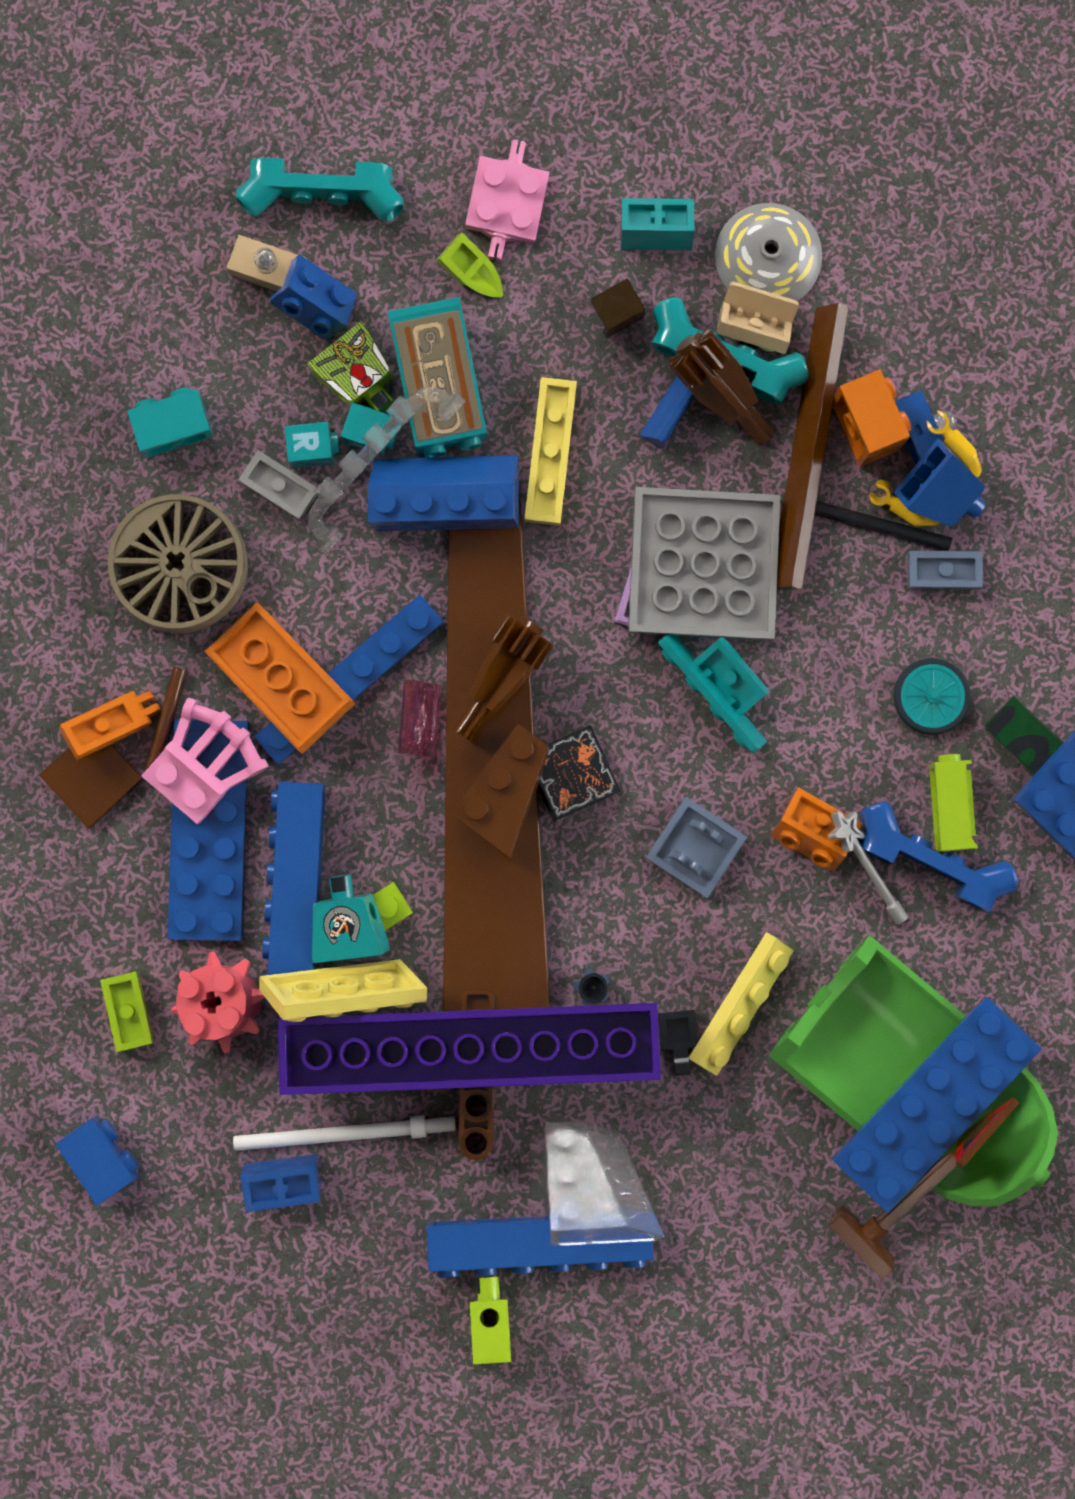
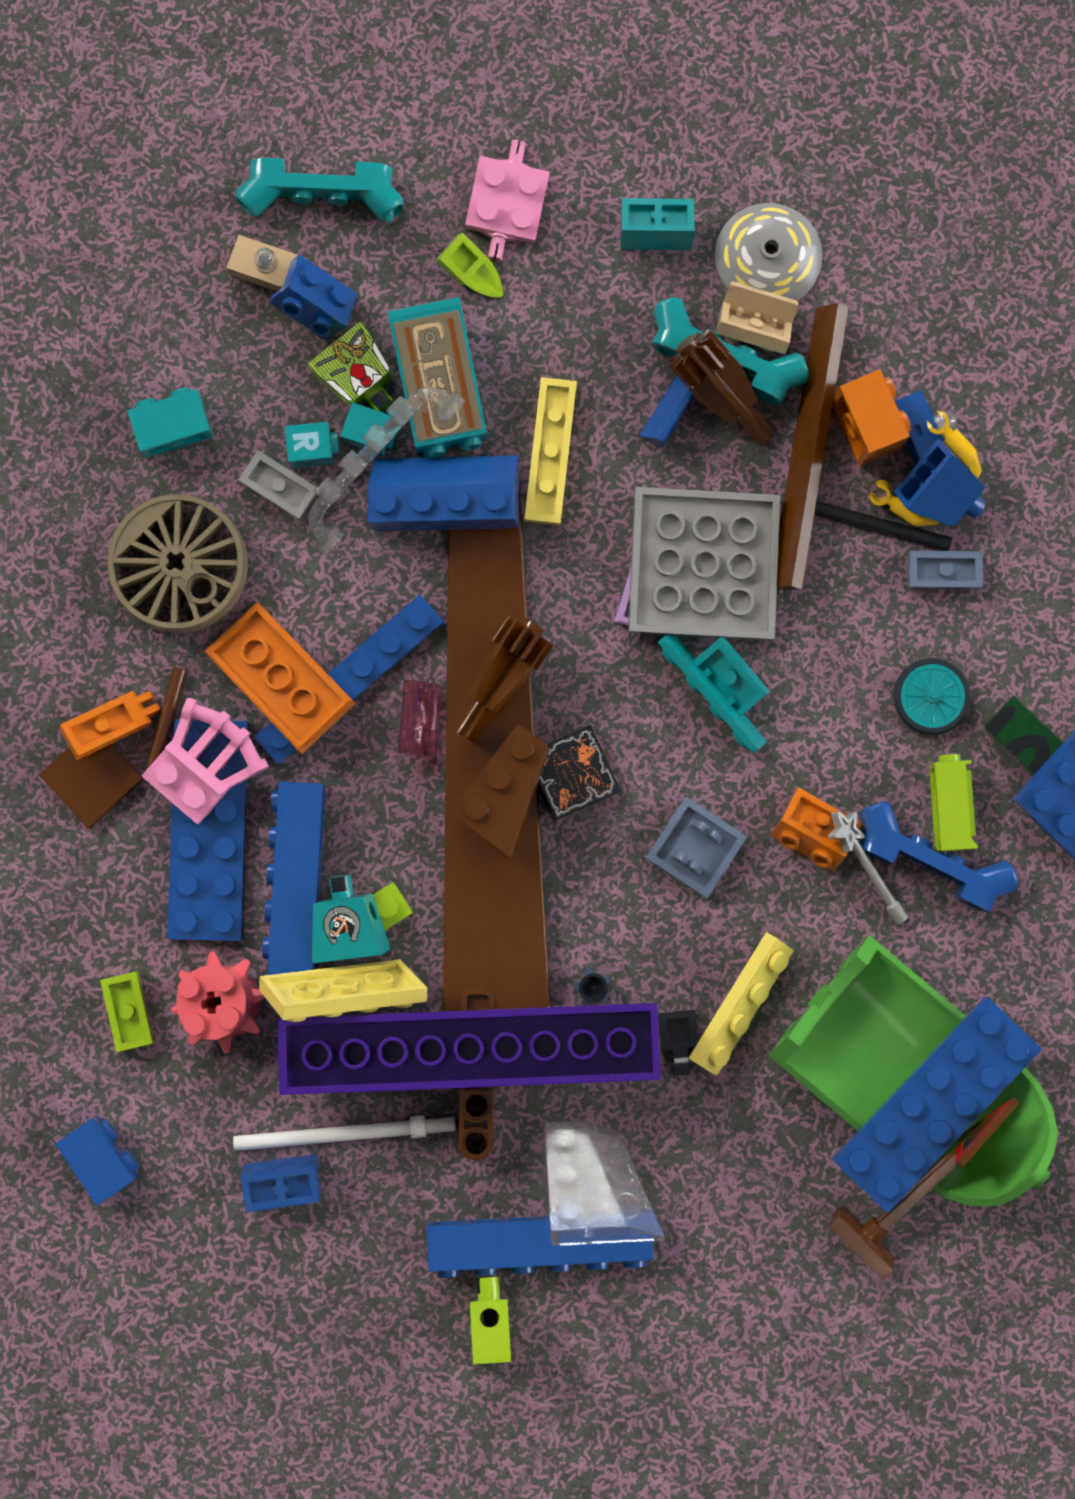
dark brown panel [591,278,646,338] -> none

